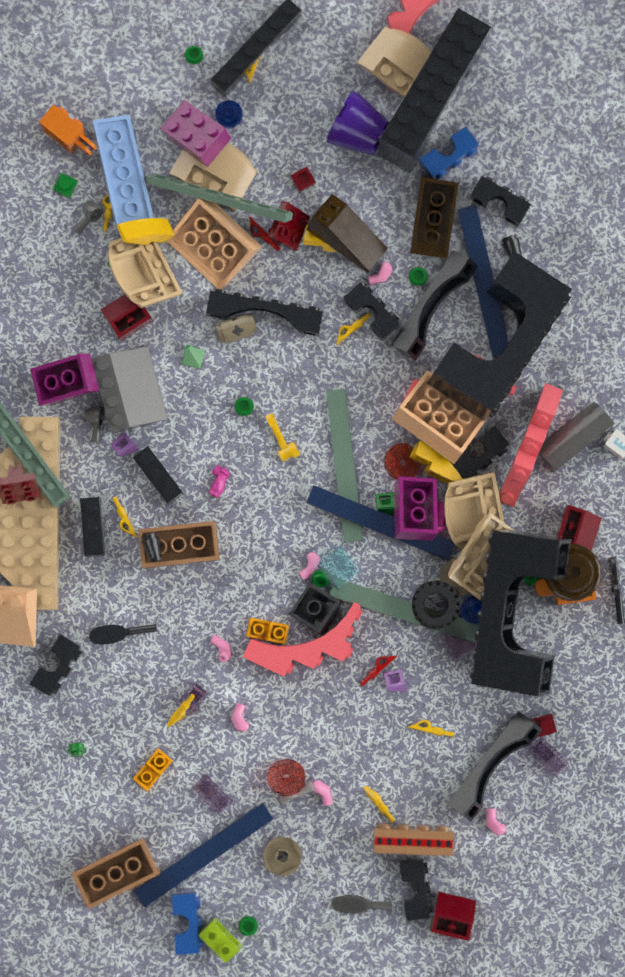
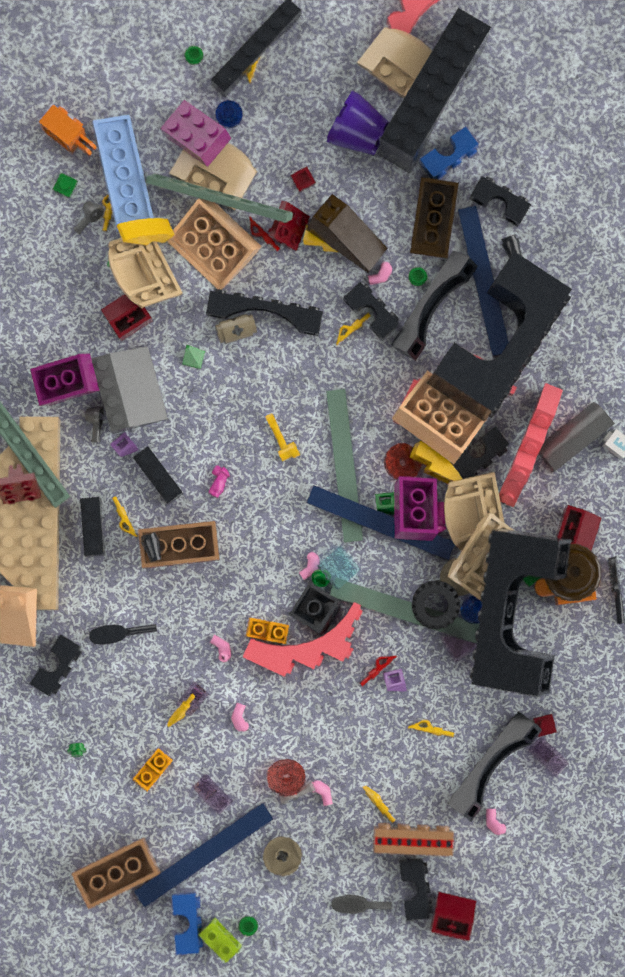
green plate [235,397,254,416] -> none

